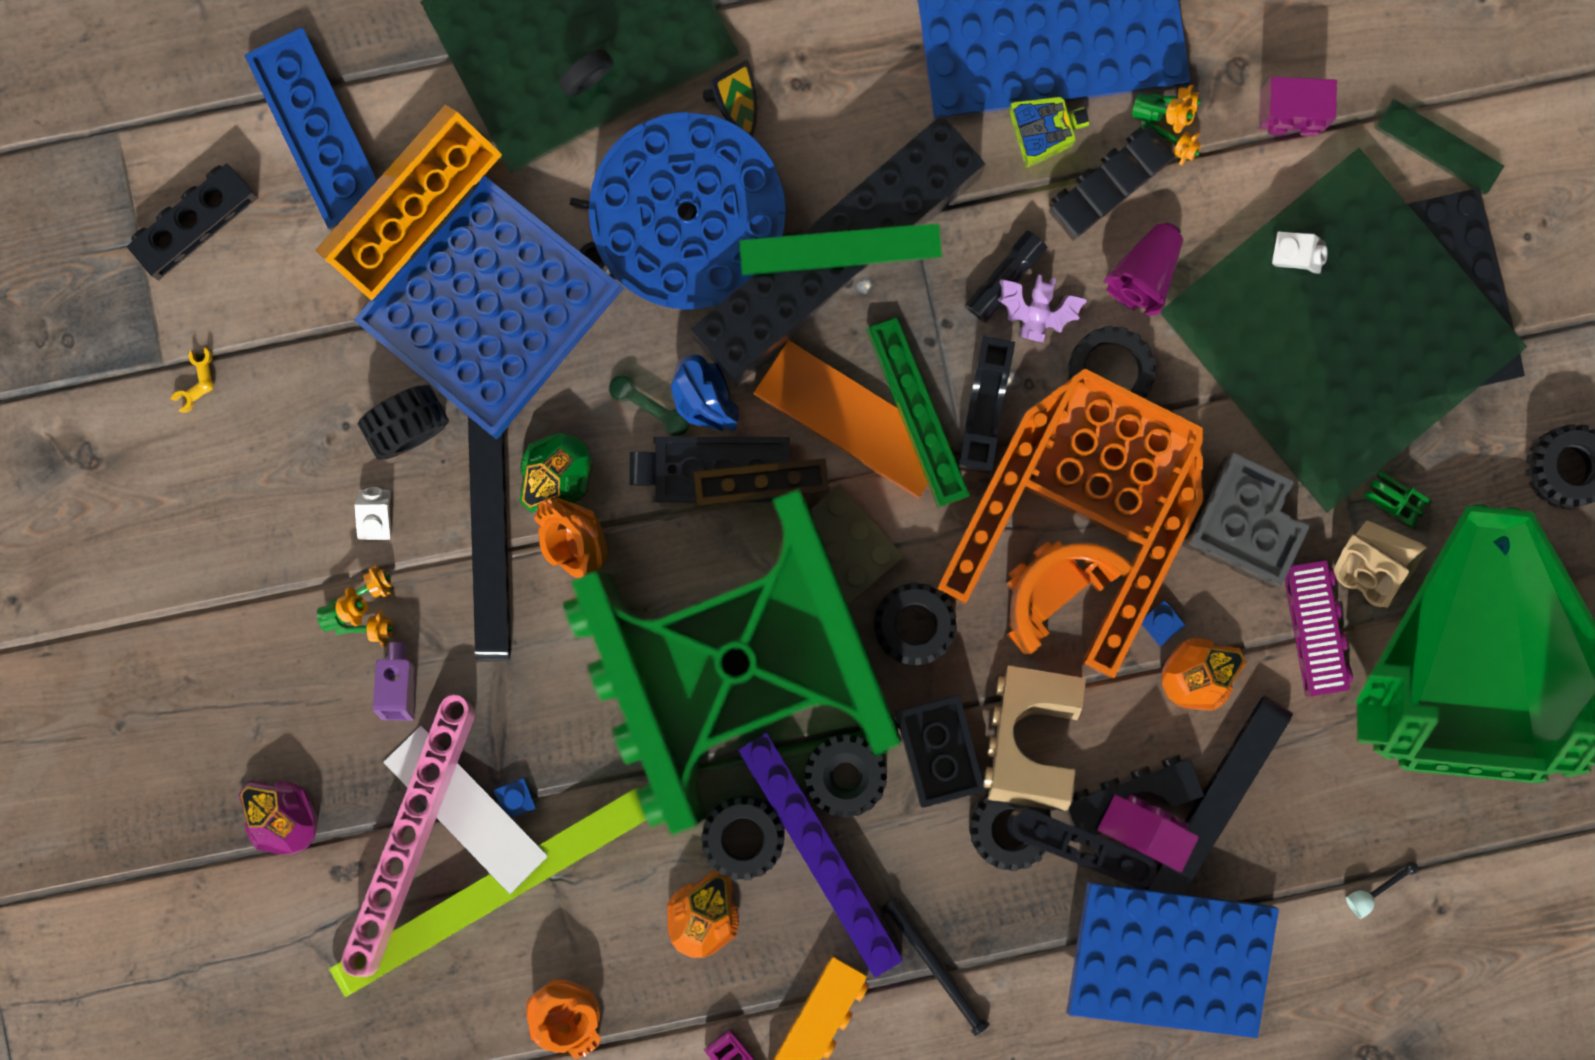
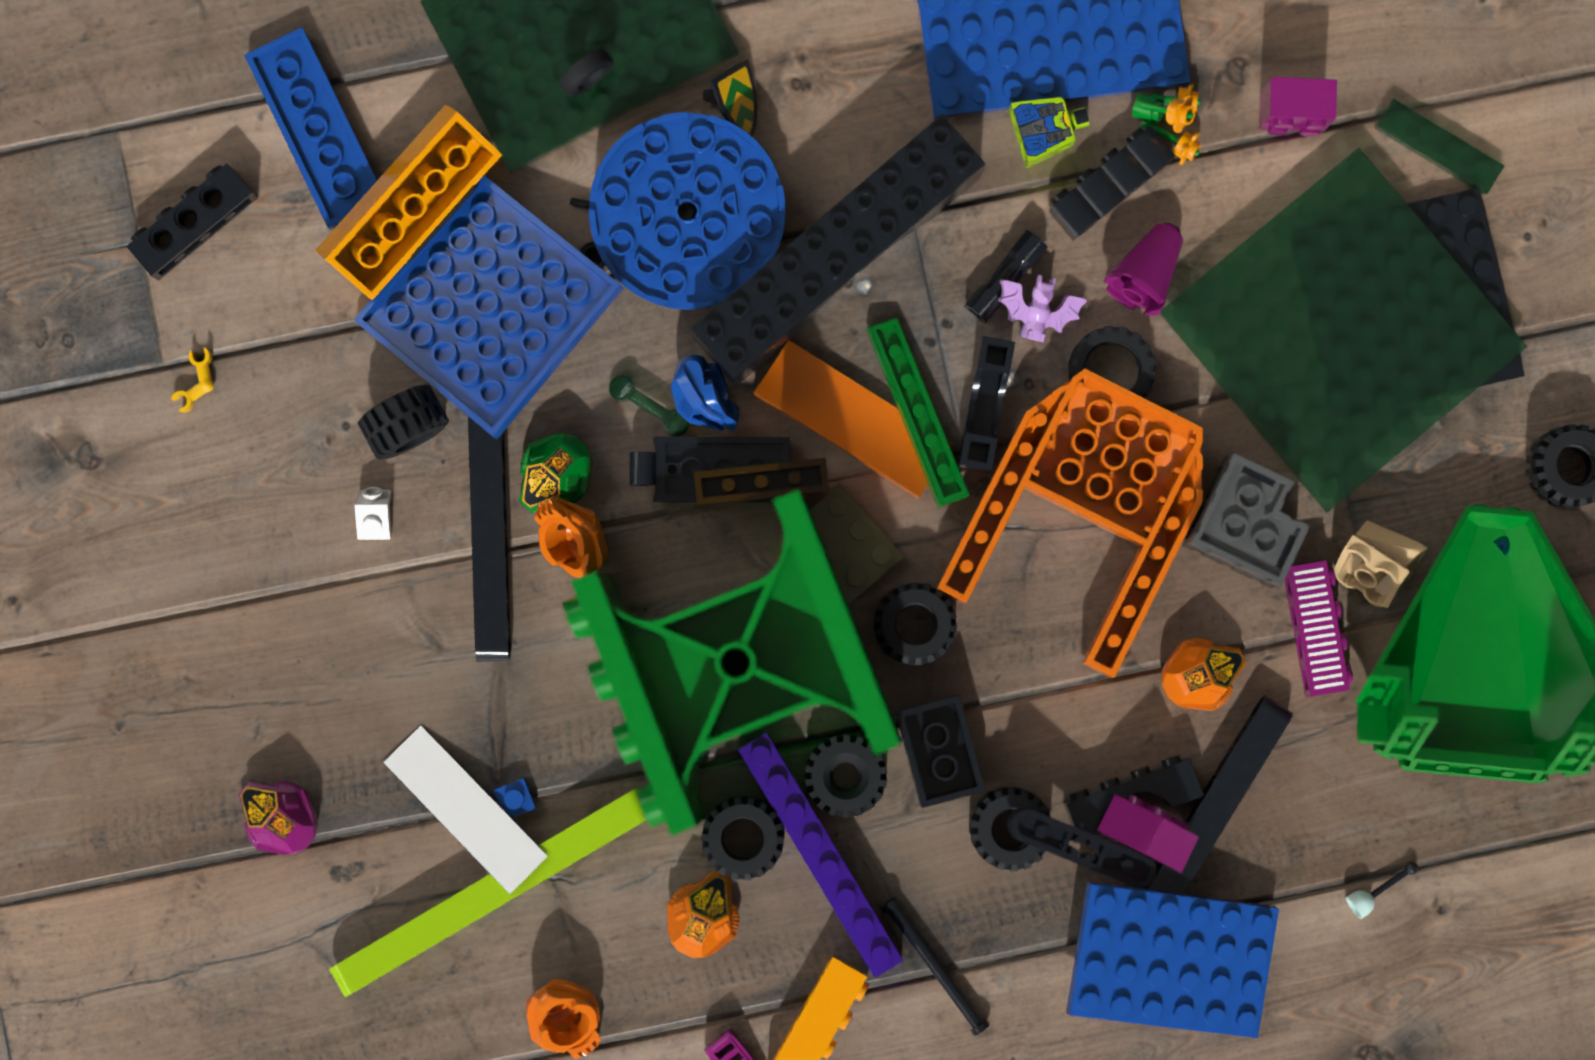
light orange plant [317,565,393,647] -> none
bright pink beam [342,695,475,977] -> none
medium lavender torso [373,642,416,721] -> none
green tile [739,223,942,275] -> none
tan arch [984,665,1086,812] -> none
orange piece [1006,541,1134,654] -> none
blue plate [1141,601,1186,646] -> none
white bracket [1272,232,1328,274] -> none
green arm [1363,469,1432,529] -> none

